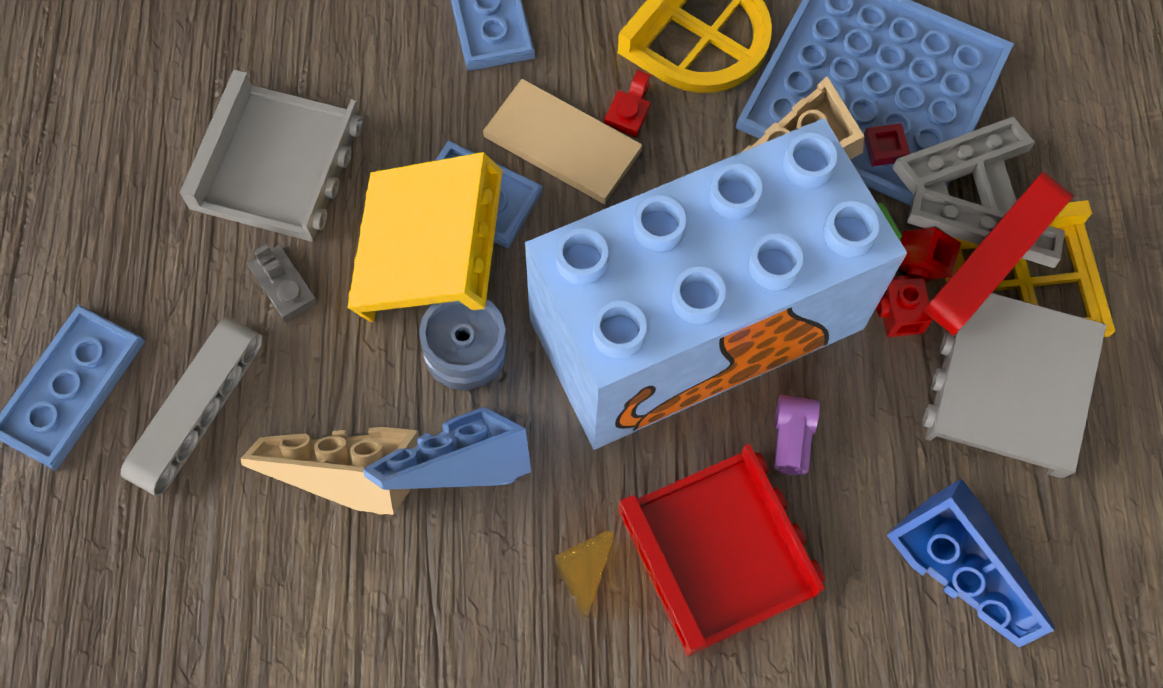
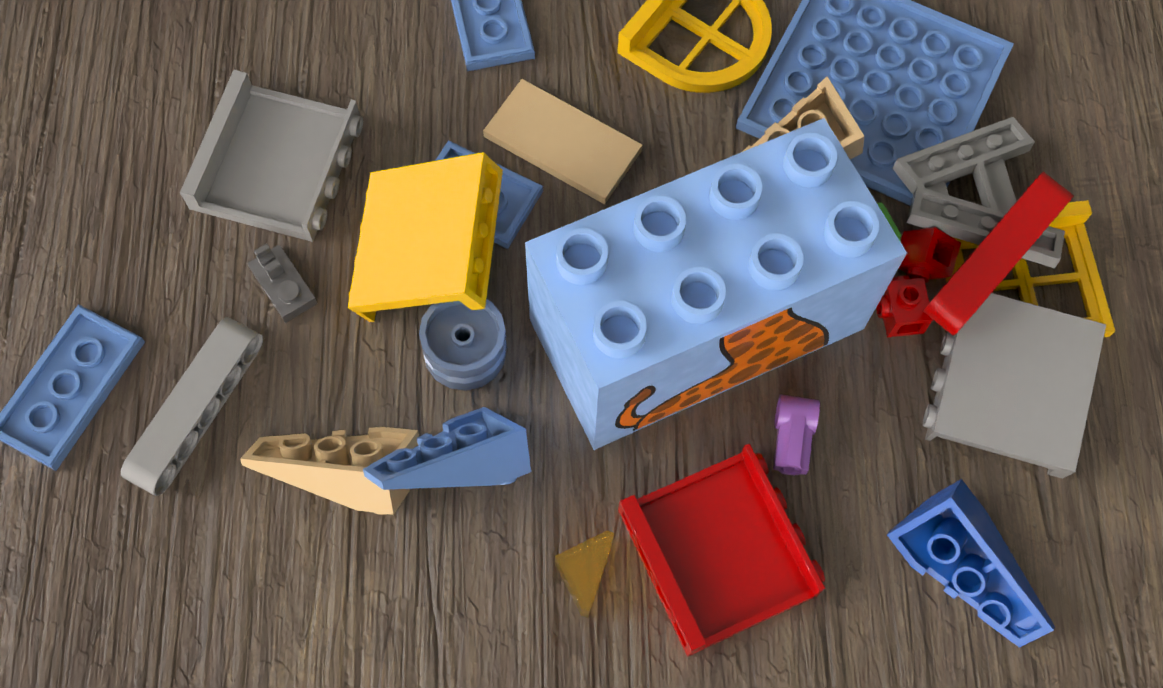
red plate [604,70,651,138] -> none
dark red plate [864,123,910,167] -> none

